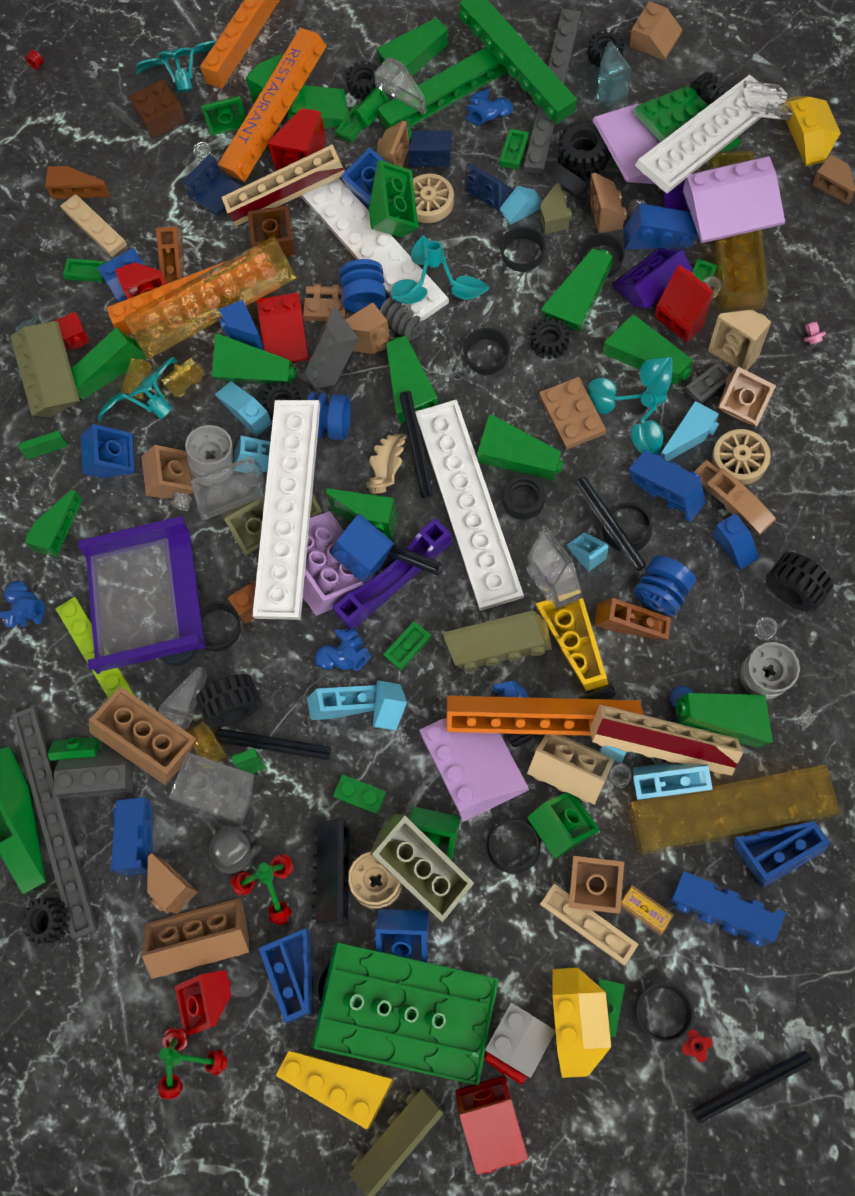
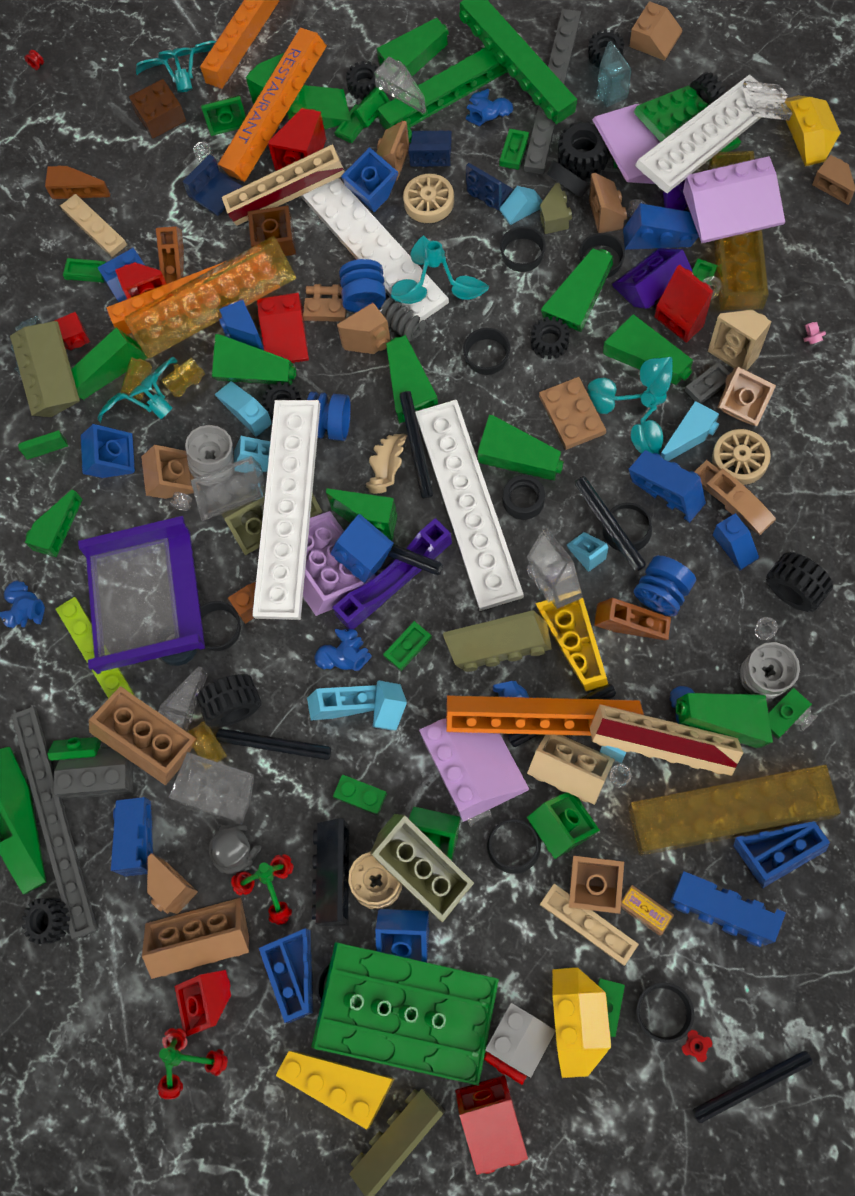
green tile [232,748,267,777] -> none
dark grey slope [304,308,359,389] -> none
green slope [369,160,418,238] -> none
medium azure slope [633,764,713,800] -> none
none -> green plate [768,688,812,739]

